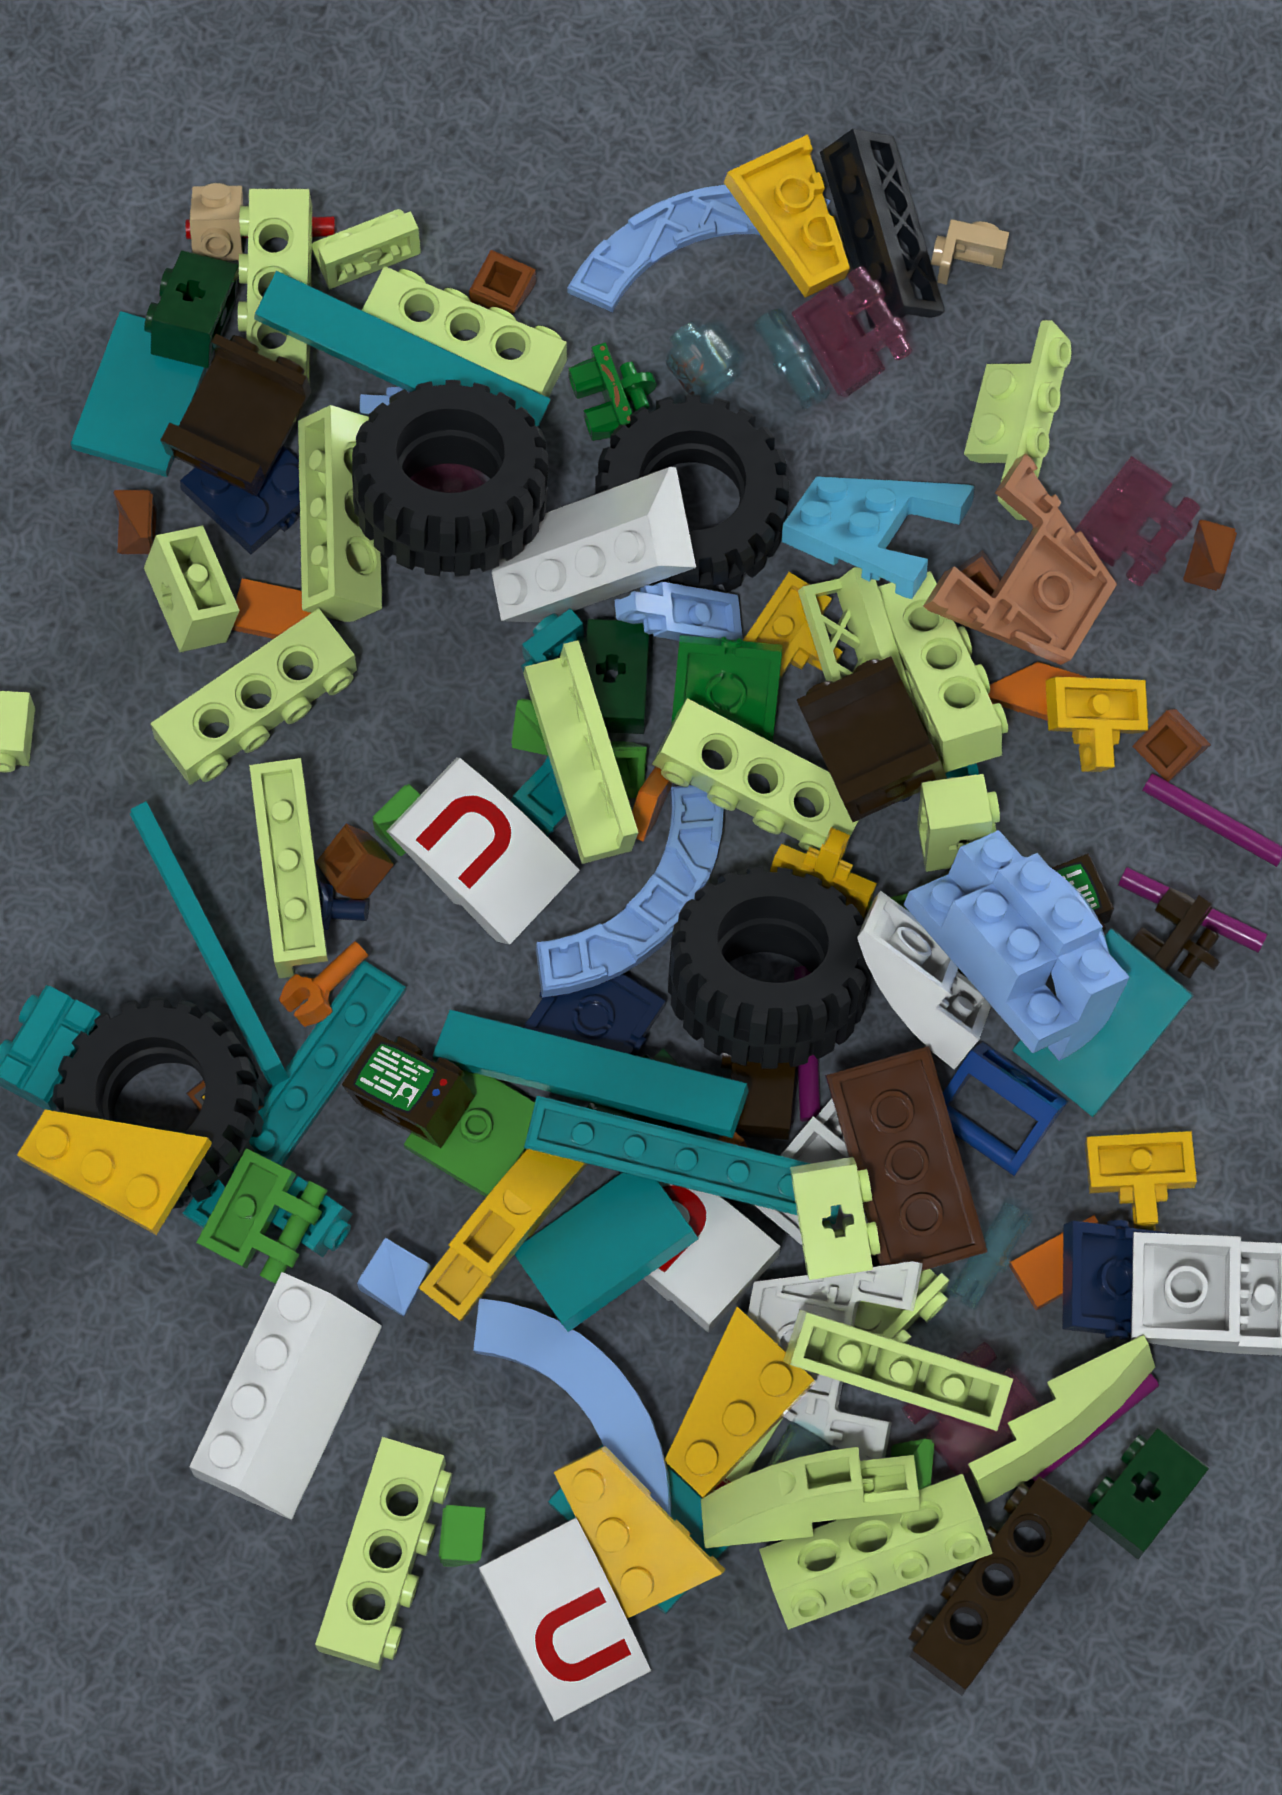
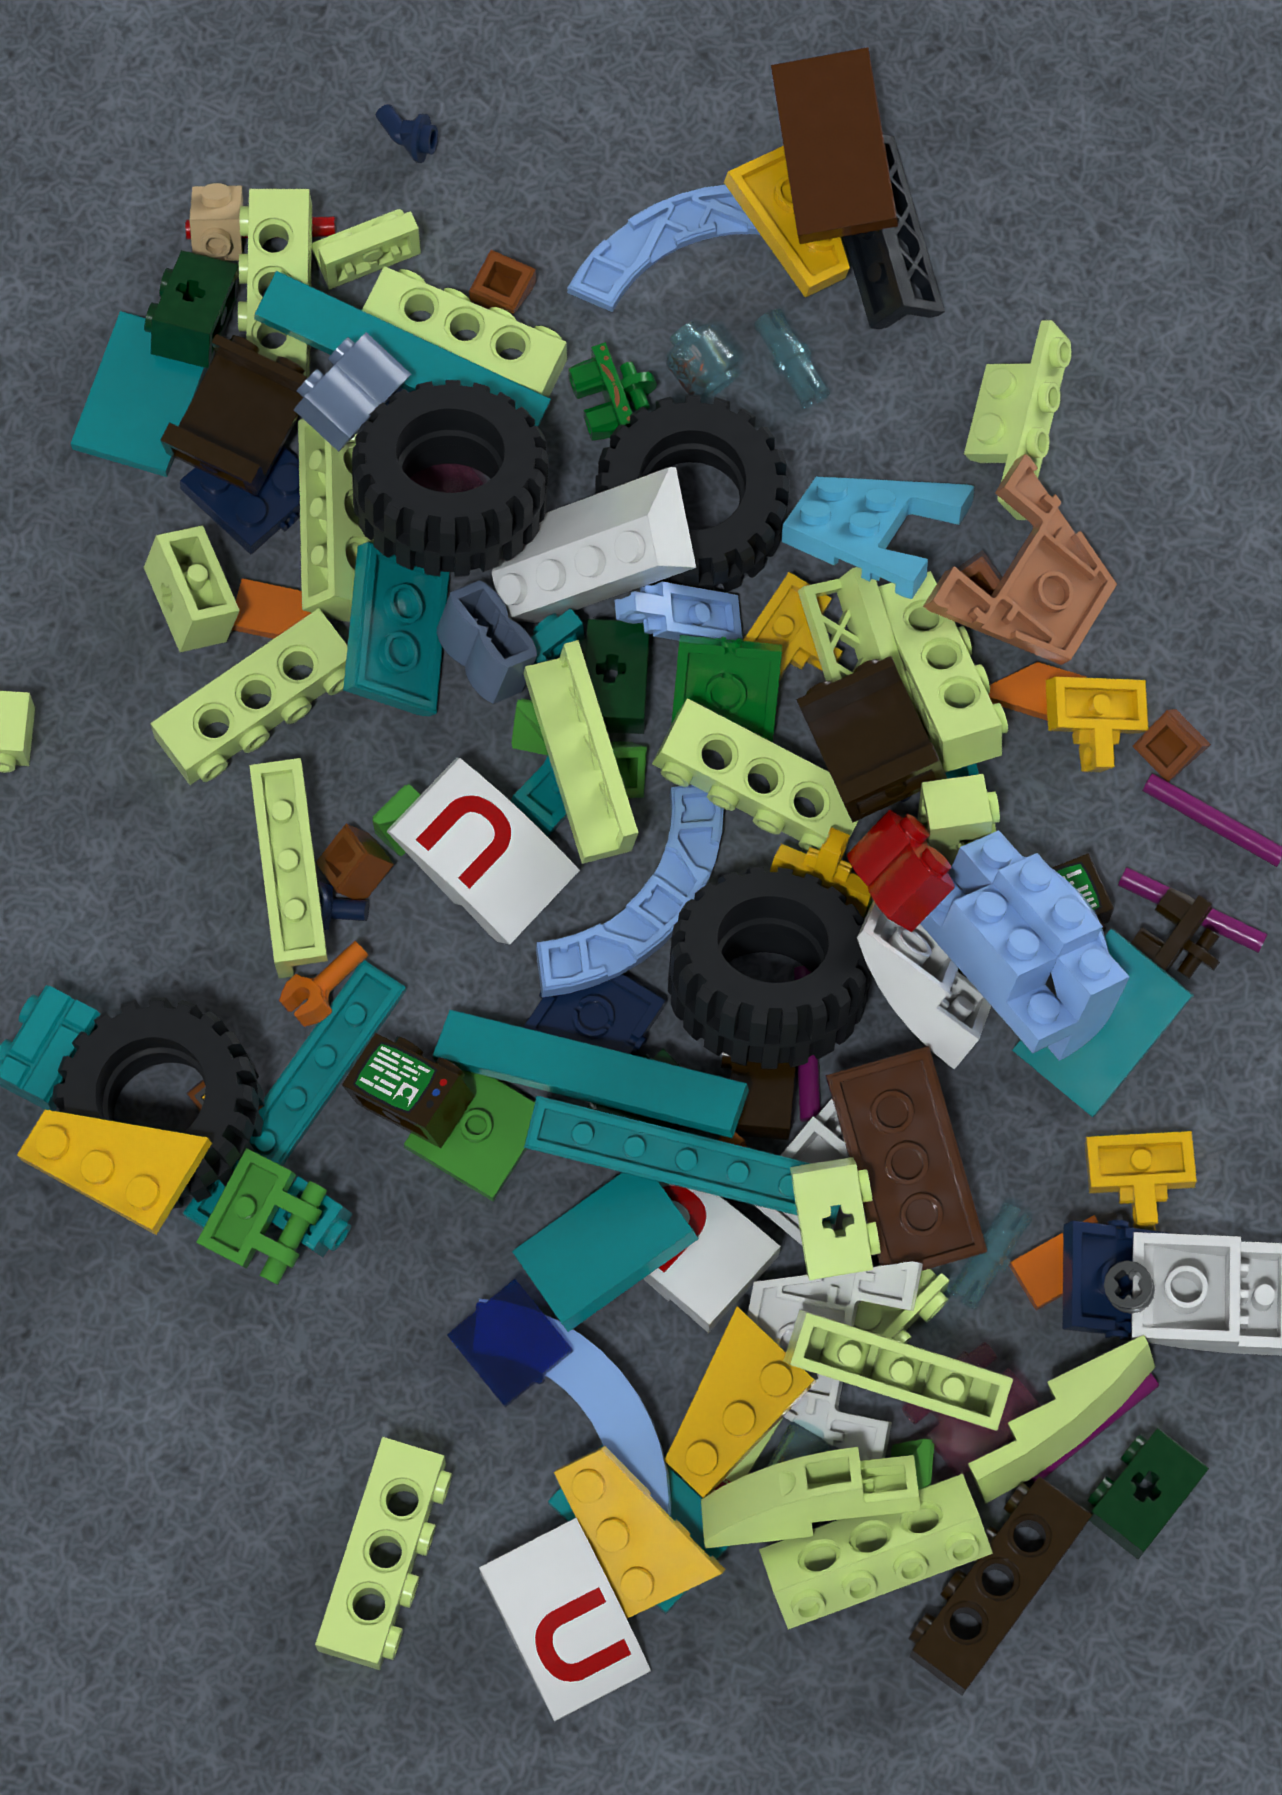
dark orange slope [113,490,157,554] -> none
teal tile [129,801,289,1086] -> none
white slope [189,1272,382,1520] -> none
light blue slope [357,1238,432,1317] -> none
yellow slope [419,1149,587,1321] -> none
bright green slope [439,1505,487,1567] -> none
orange tile [632,766,673,841] -> none
clear pink plate [792,266,912,397] -> none
tan bracket [931,219,1009,285] -> none
blue tile [942,1042,1069,1176] -> none
clear pink plate [1074,456,1200,586] -> none
dark orange slope [1183,520,1237,591] -> none
none -> sand blue brick [294,332,411,452]
none -> teal tile [343,542,450,716]
none -> dark blue plate [375,104,438,163]
none -> sand blue brick [437,580,537,704]
none -> clear blue piece [447,1279,574,1407]
none -> reddish brown tile [771,47,898,244]
none -> red brick [847,810,955,932]
none -> dark grey bush [1104,1261,1155,1314]

